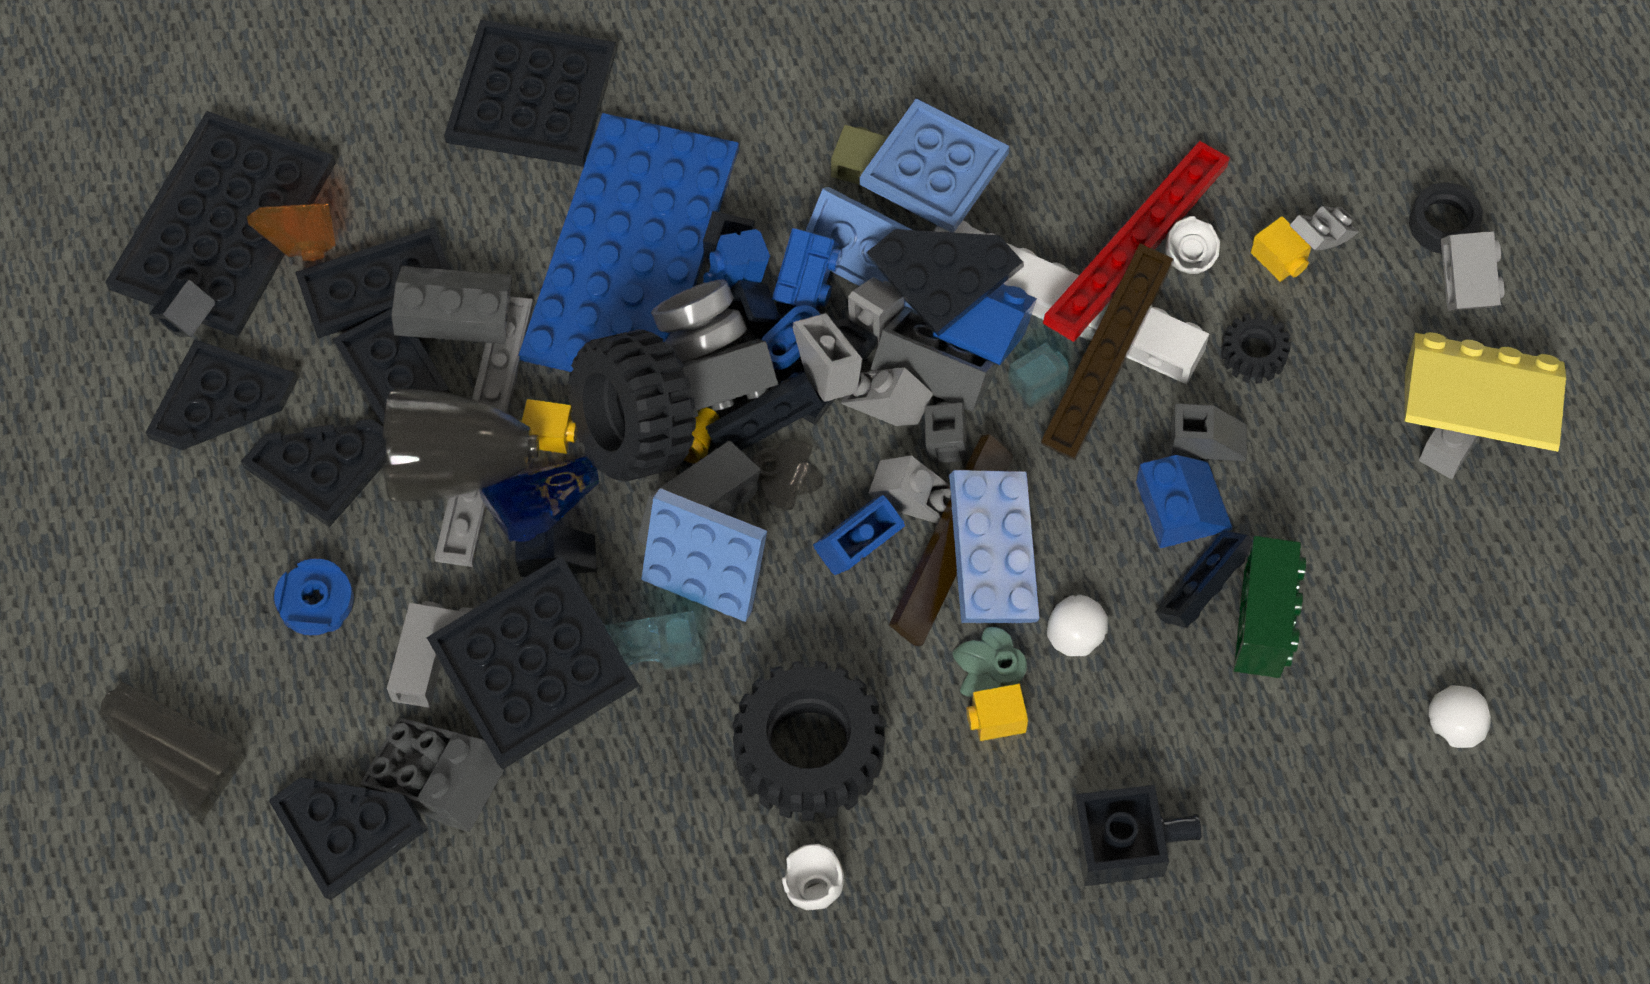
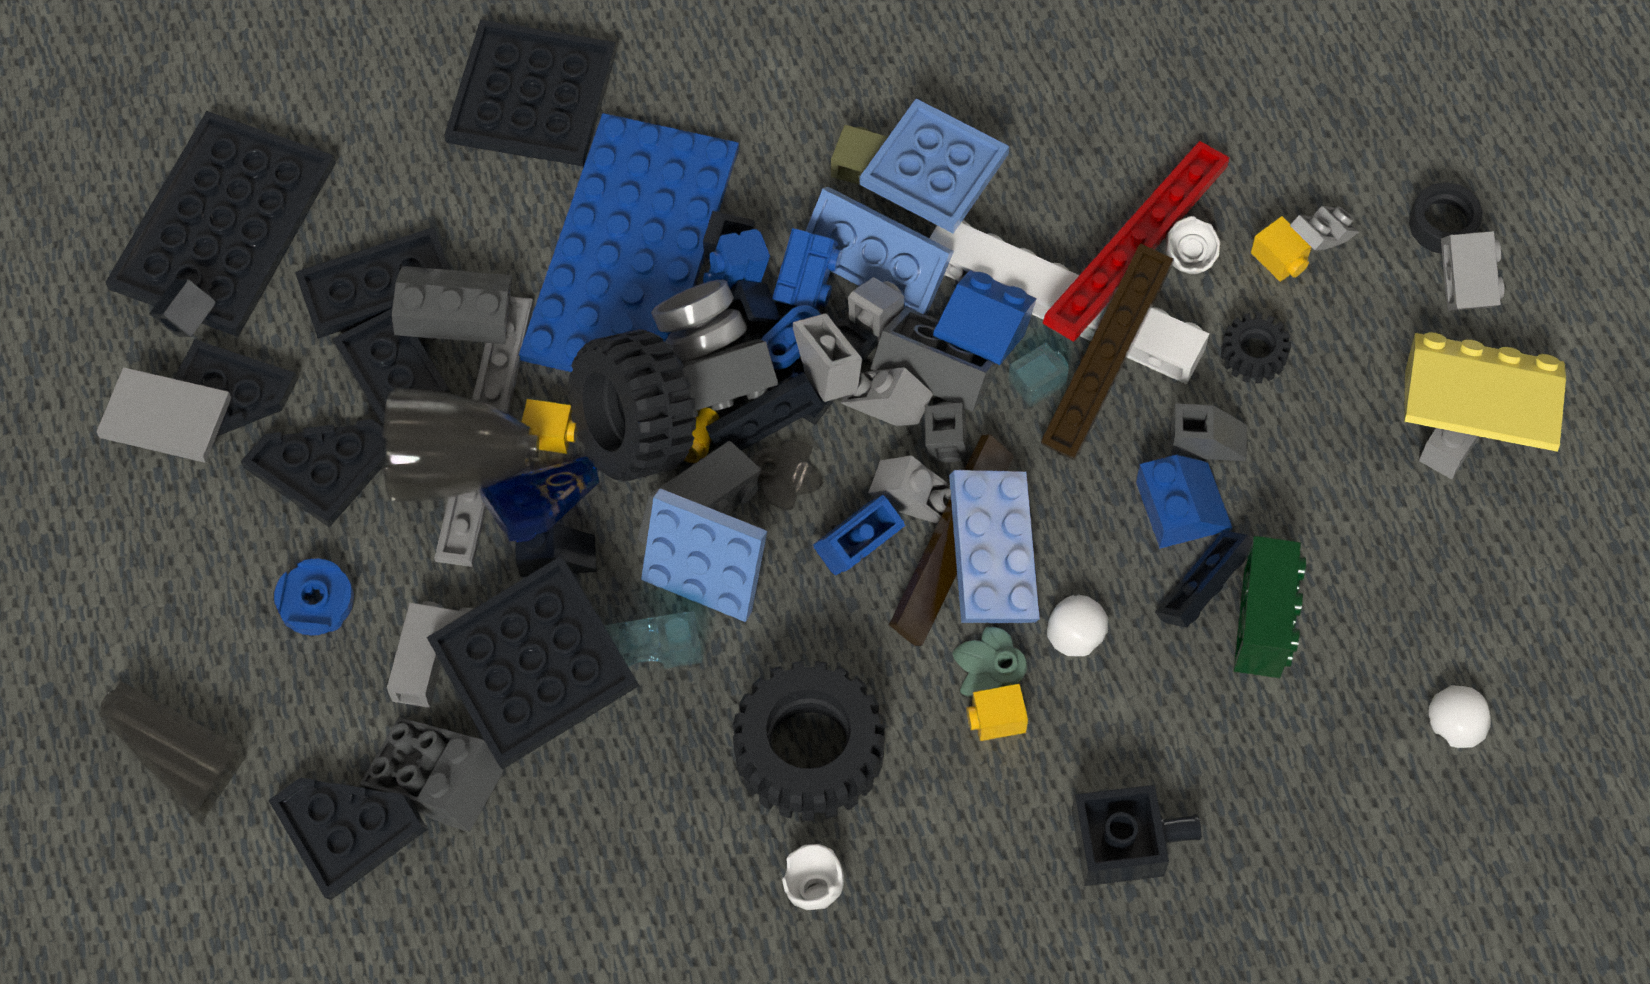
clear orange slope [247,203,336,261] -> none
black plate [866,229,1024,337] -> none
none -> light grey tile [97,367,231,463]

